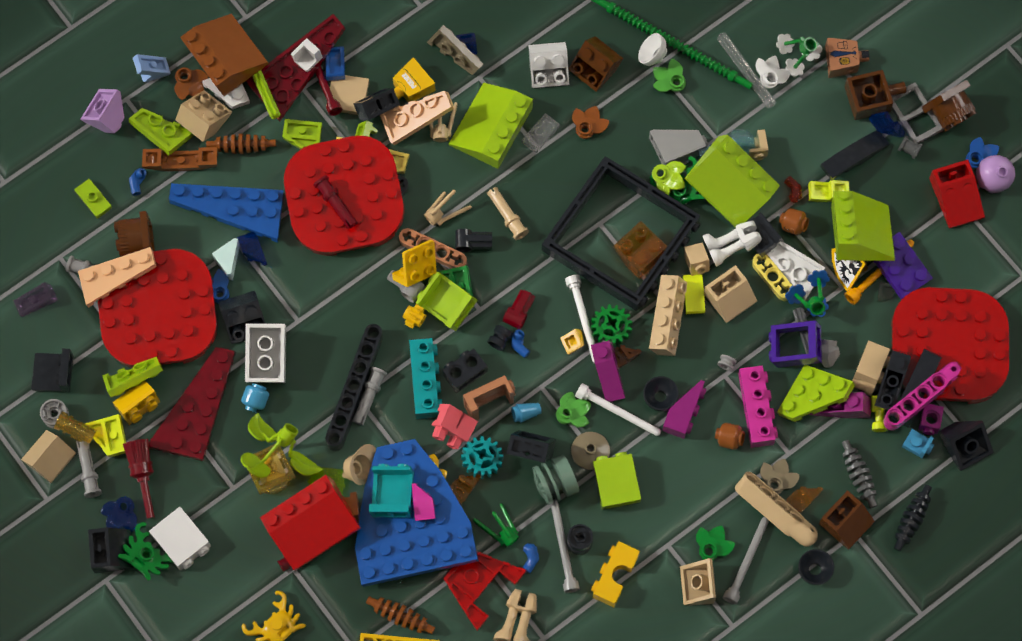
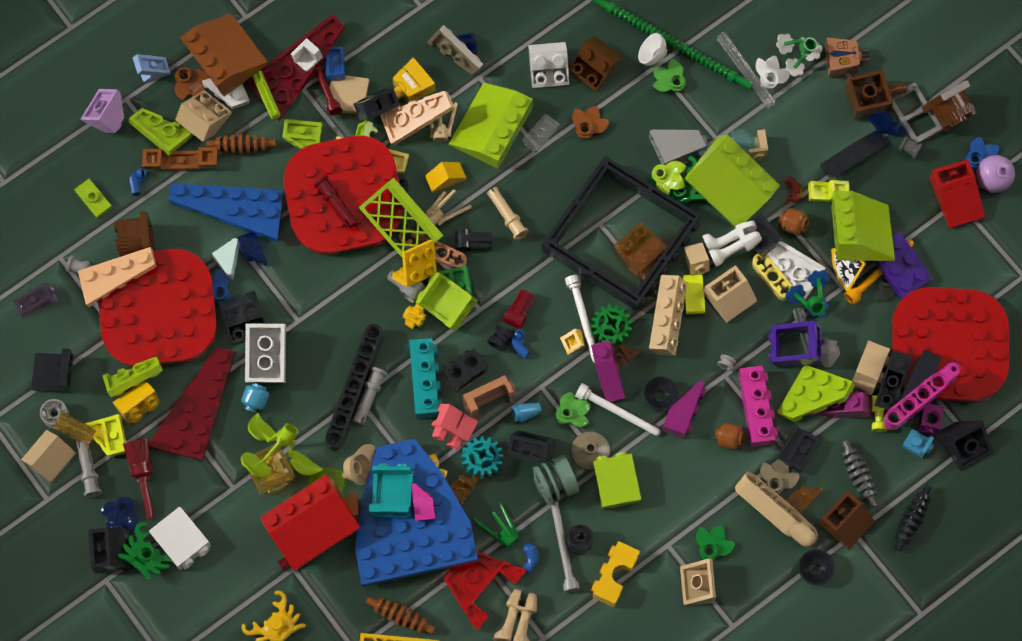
light grey piece [723,517,769,604] -> none
none -> lime fence [359,178,444,257]
none -> yellow slope [425,162,467,193]
none -> black plate [776,425,821,473]

